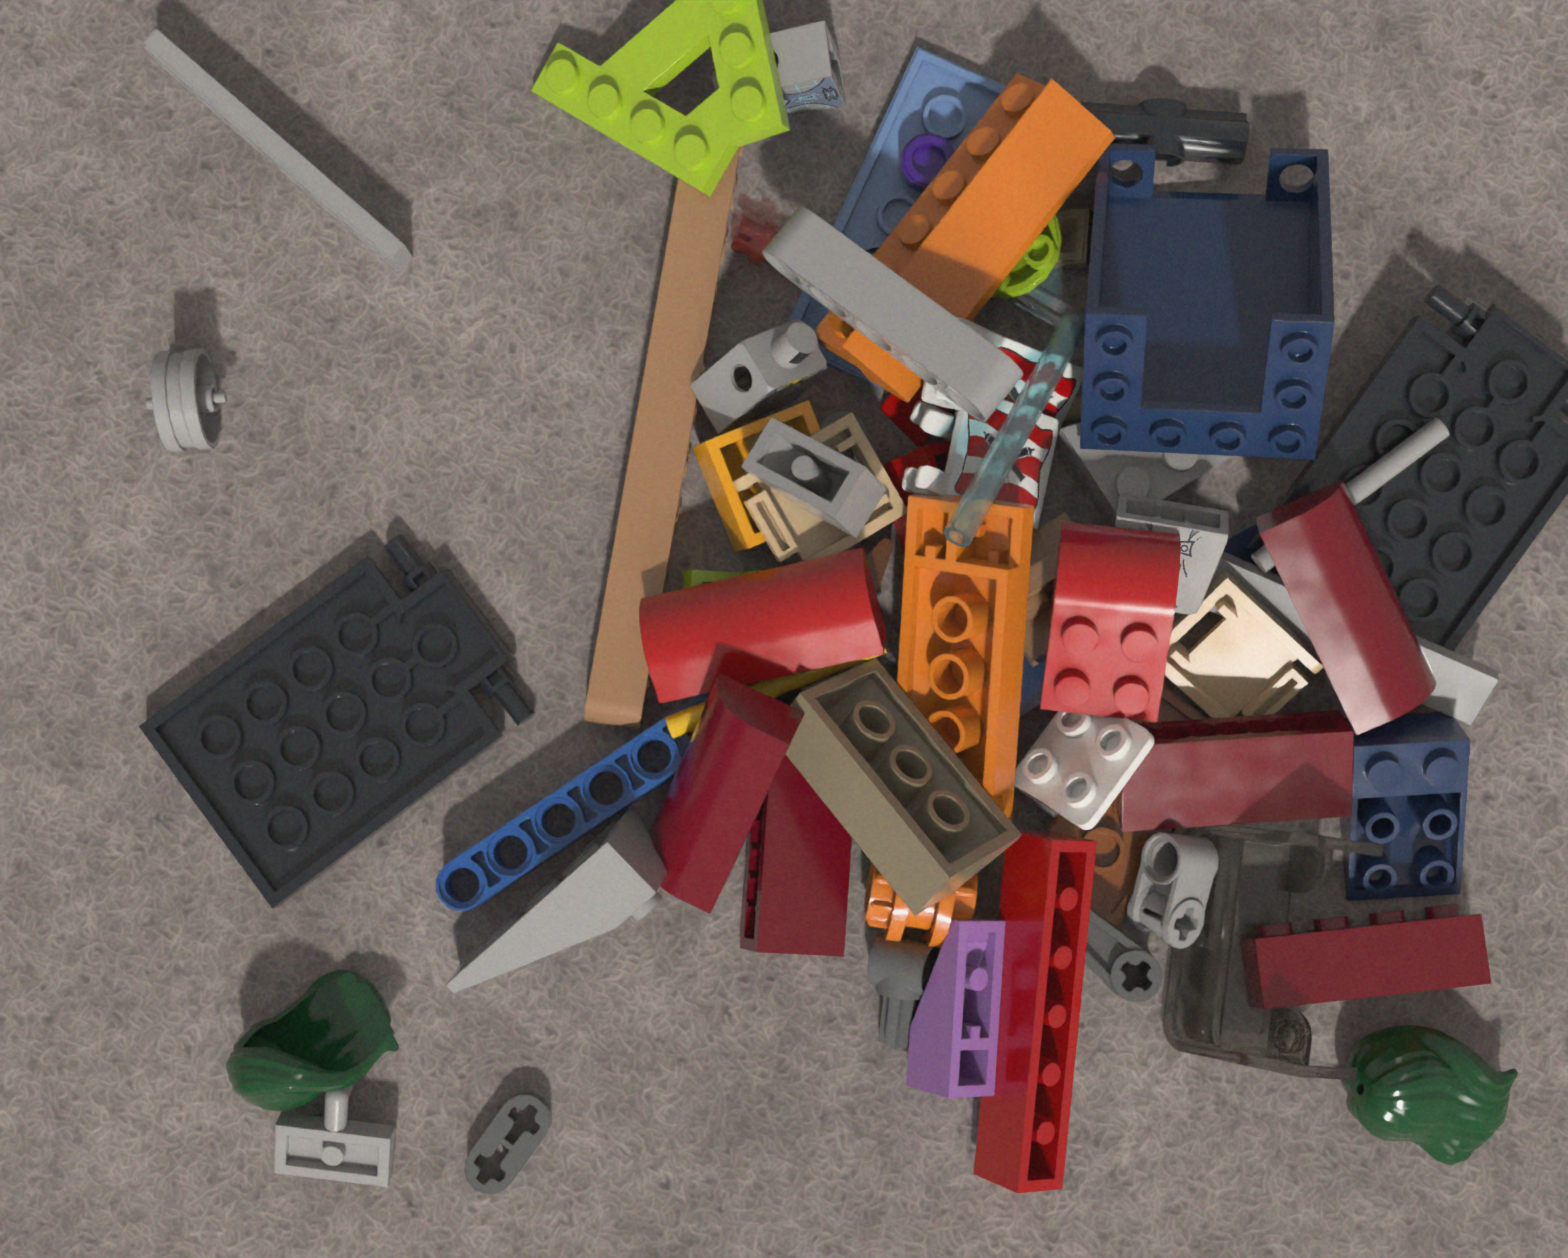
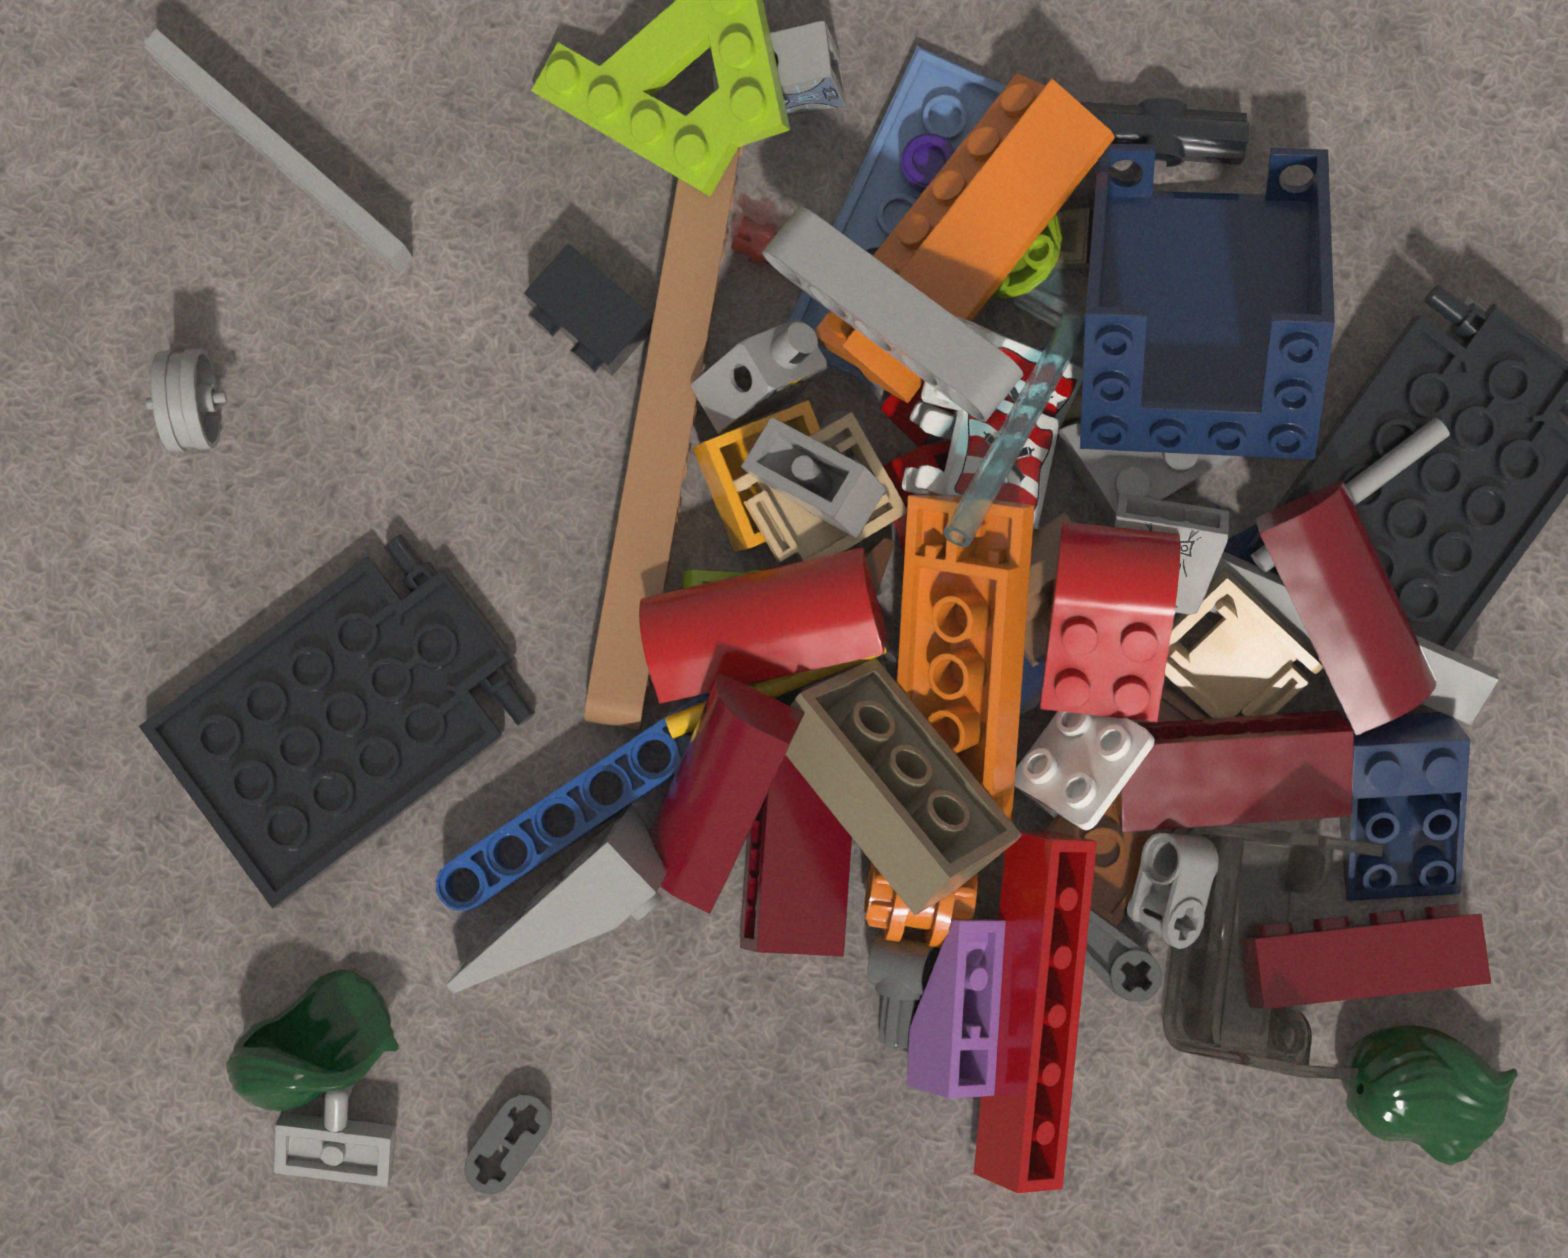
none -> black brick [523,243,653,376]

